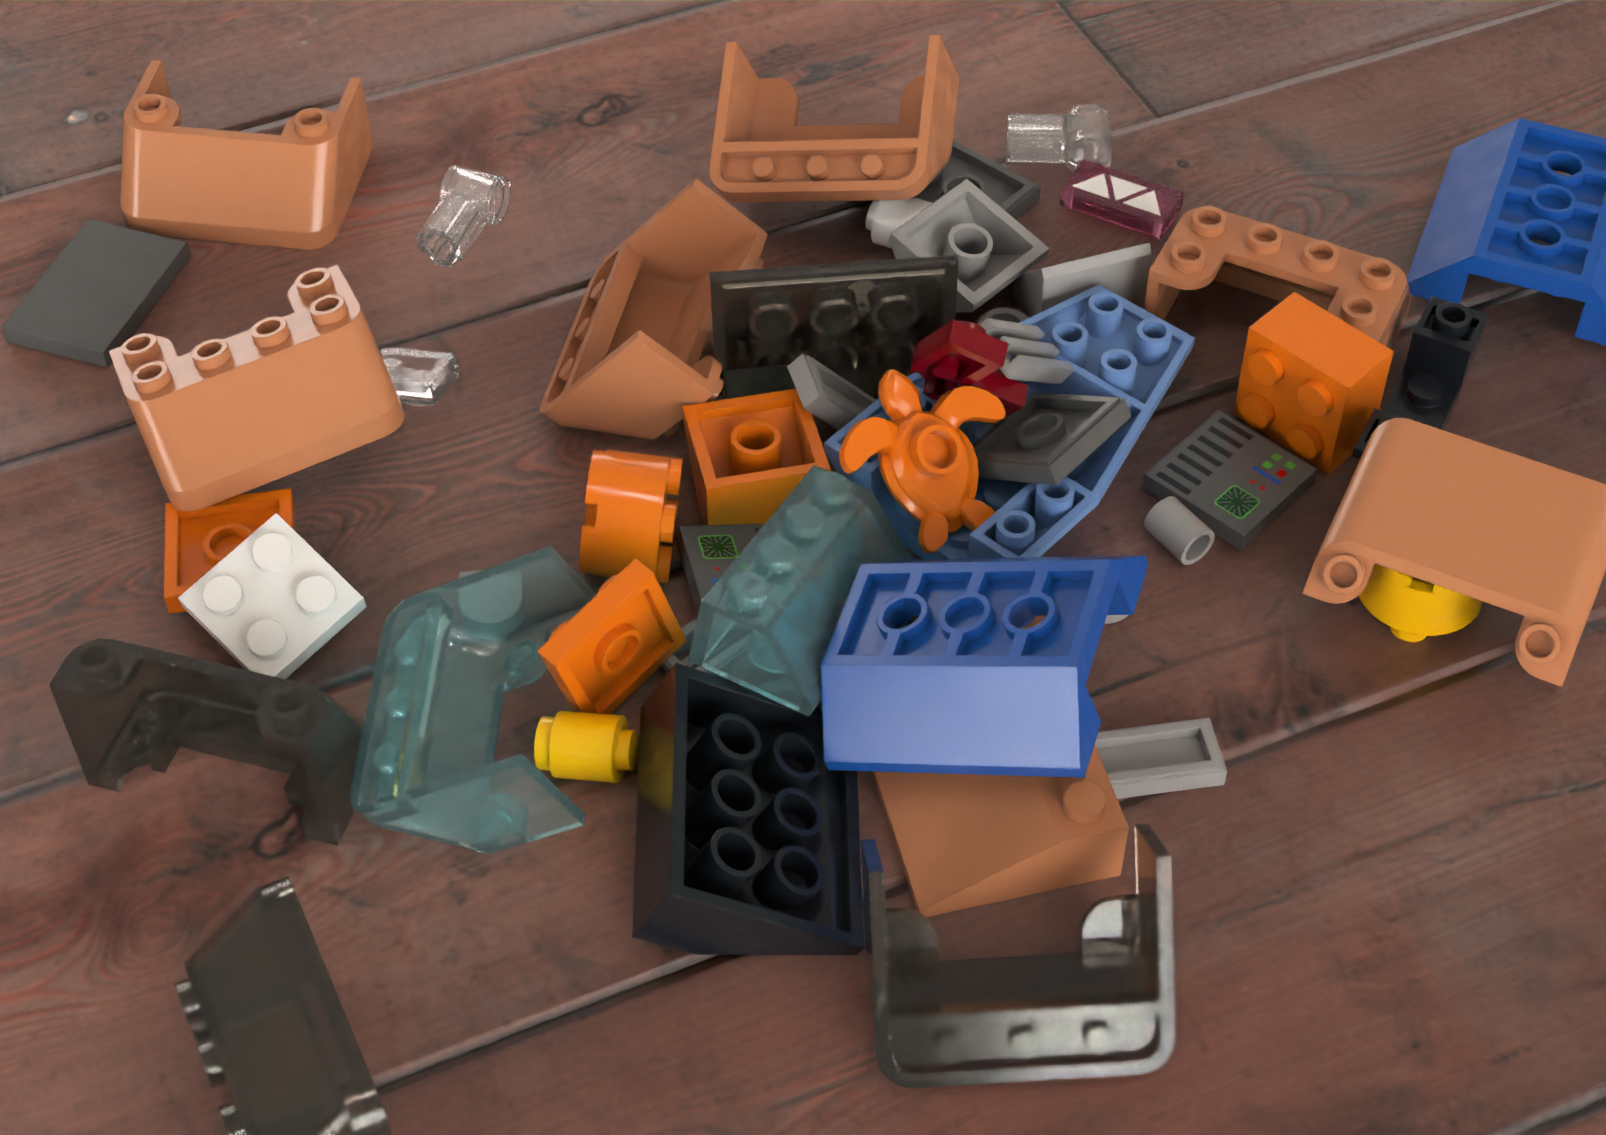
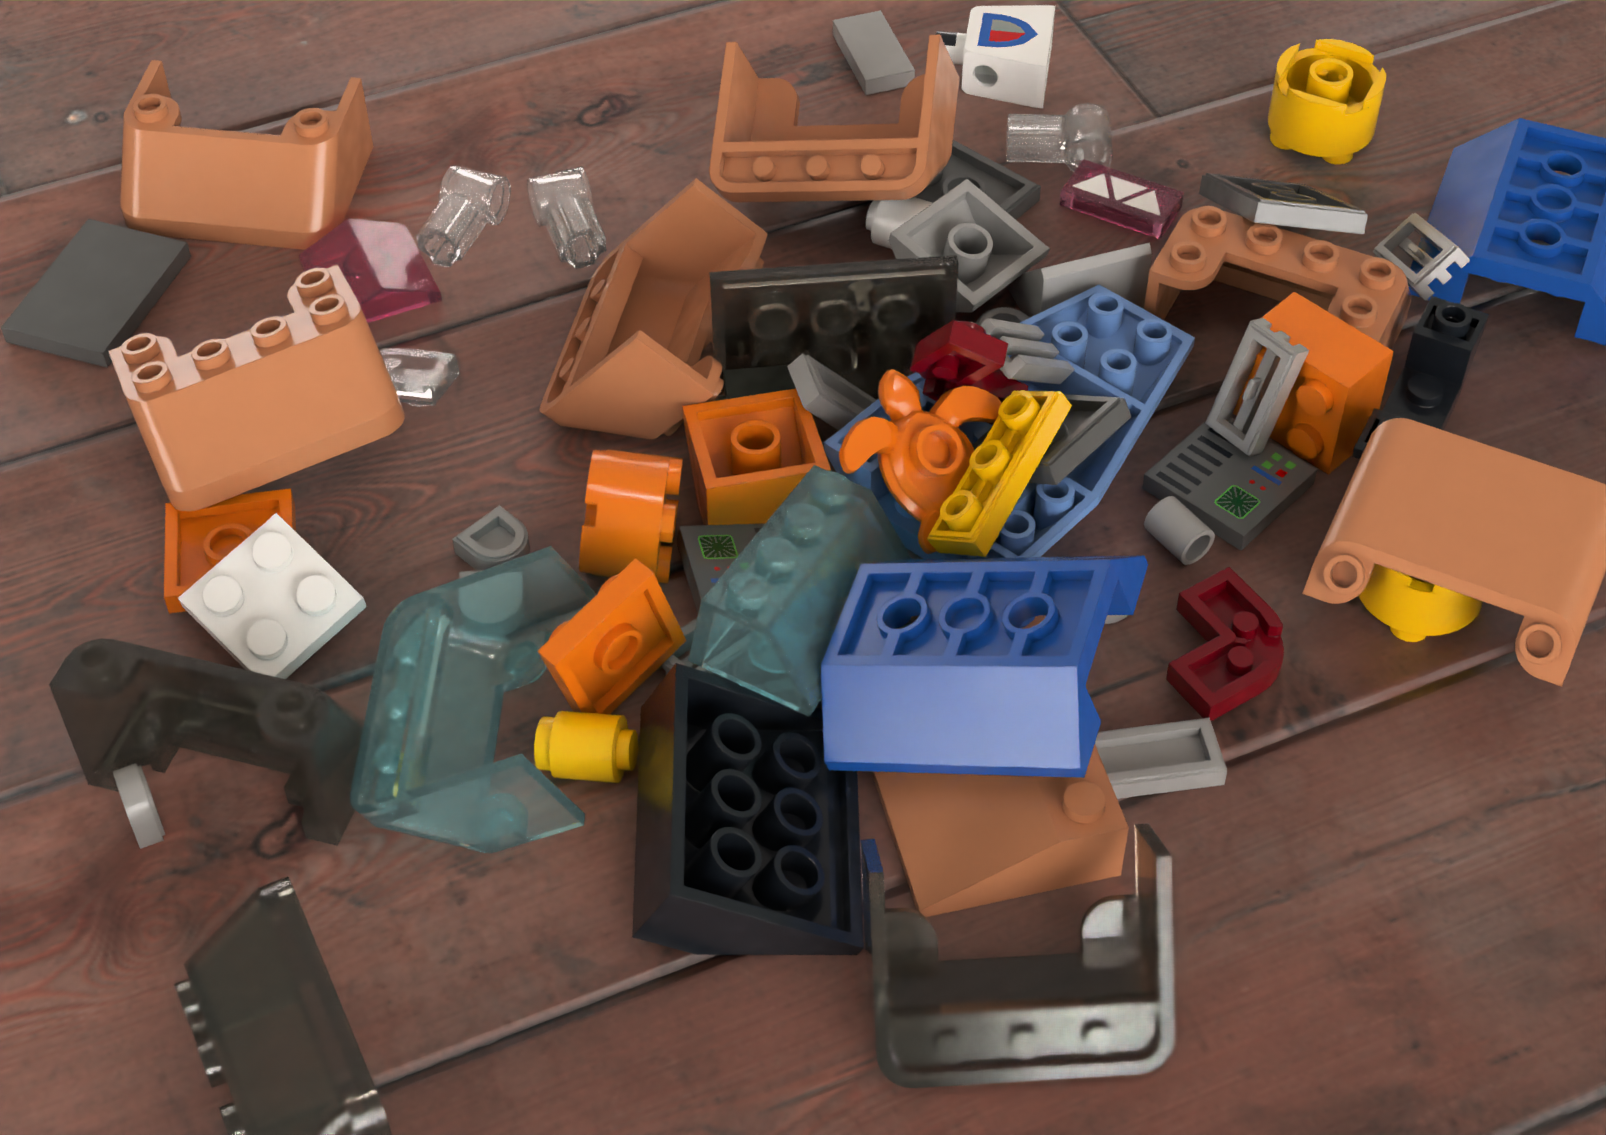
none -> light grey tile [113,763,165,849]
none -> clear pink slope [299,218,442,323]
none -> light grey tile [452,505,530,570]
none -> clear piece [527,166,607,269]
none -> light grey tile [833,10,915,95]
none -> yellow tile [927,390,1072,557]
none -> white torso [936,5,1055,108]
none -> dark red plate [1166,567,1284,721]
none -> dark grey tile [1199,173,1368,234]
none -> light grey tile [1205,318,1309,457]
none -> yellow brick [1268,39,1386,165]
none -> light grey tile [1372,213,1470,301]

